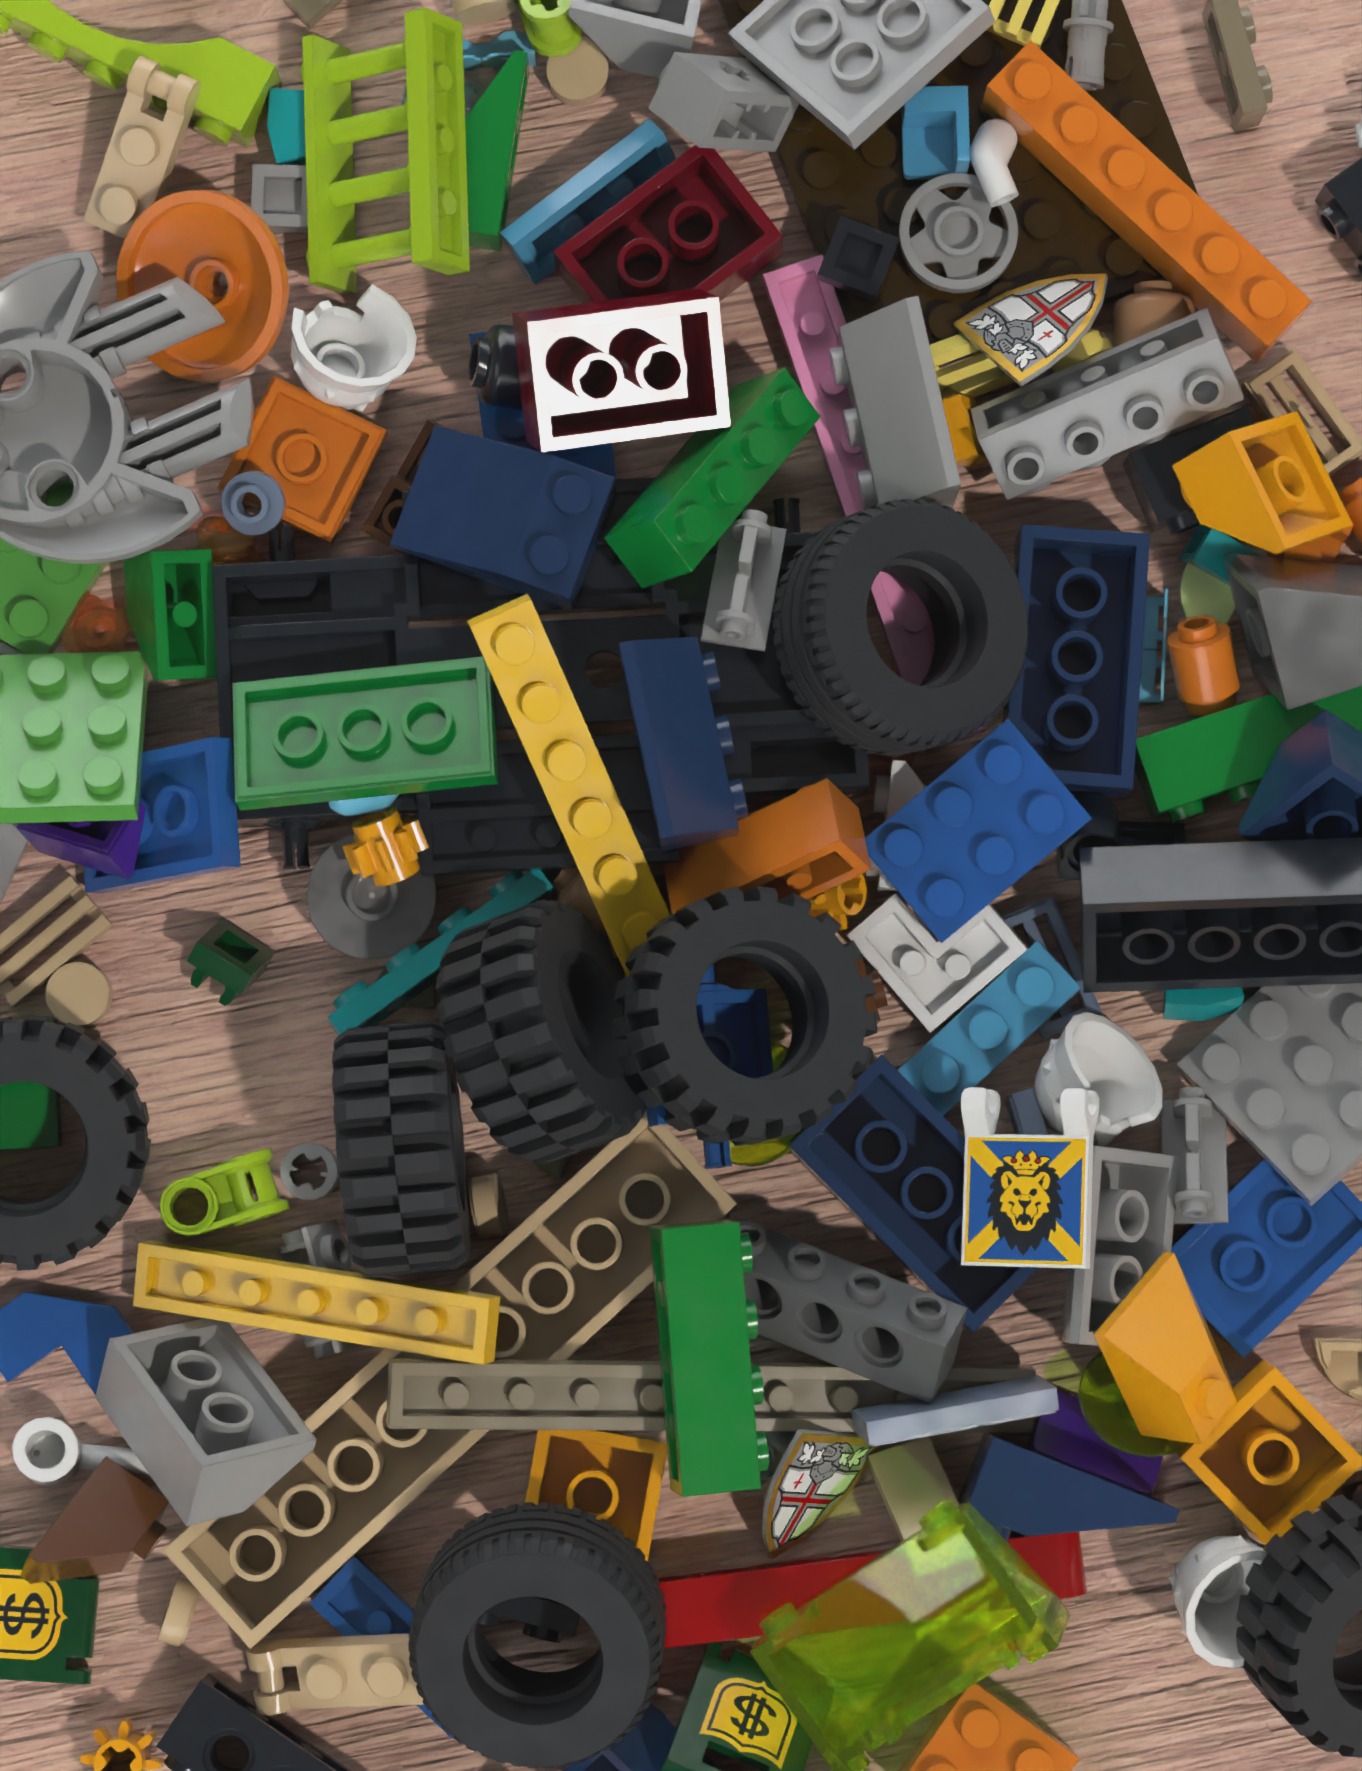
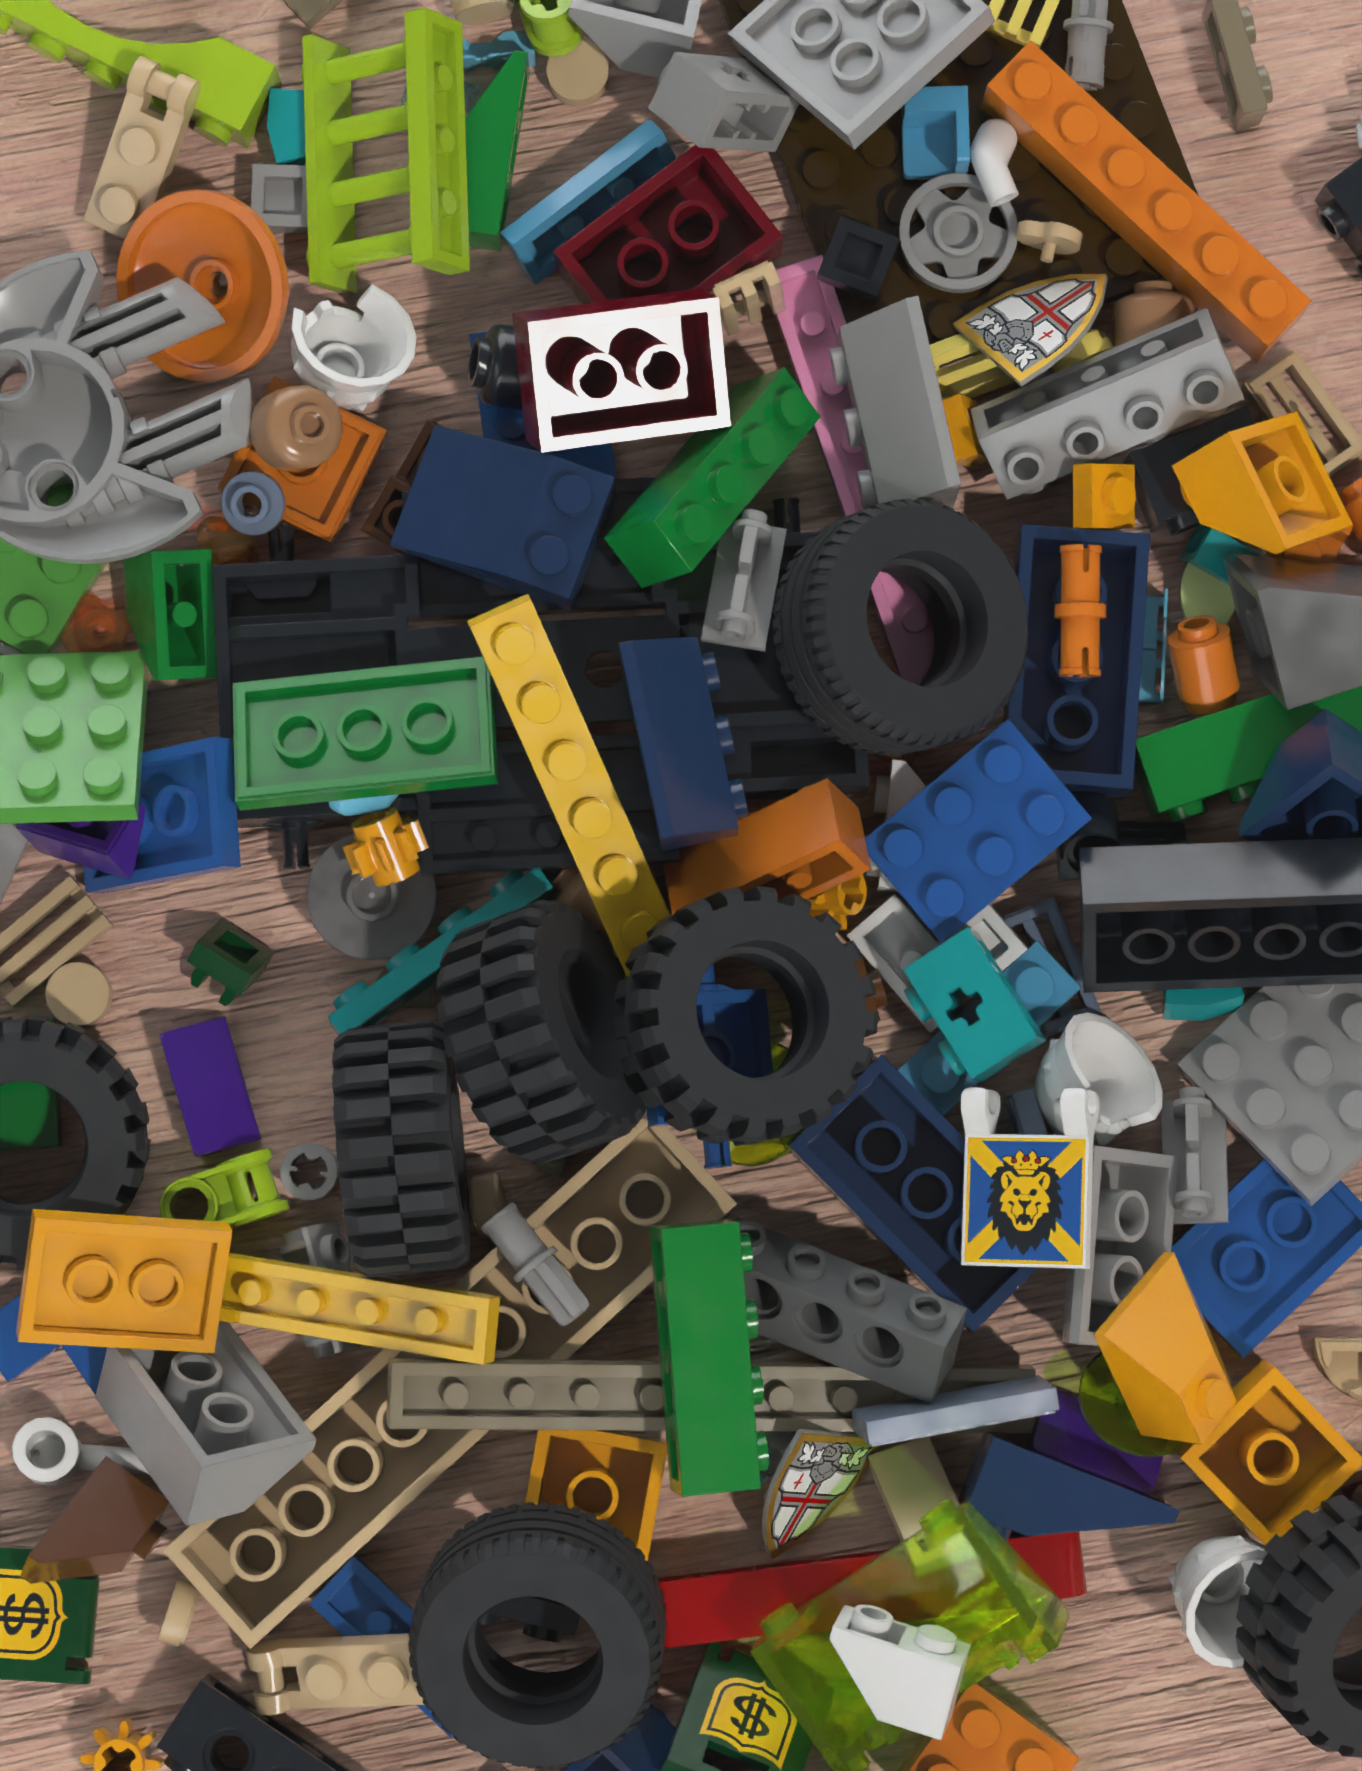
none -> light orange plate [16,1209,232,1353]
none -> dark purple slope [160,1017,262,1158]
none -> medium nougat head [250,385,343,471]
none -> light grey axle [481,1202,589,1326]
none -> tan tile [713,260,786,336]
none -> white slope [829,1604,971,1740]
none -> teal brick [903,927,1047,1082]
none -> tan piece [1015,220,1083,263]
none -> orange pin [1054,544,1106,678]
none -> light orange plate [1073,463,1136,529]

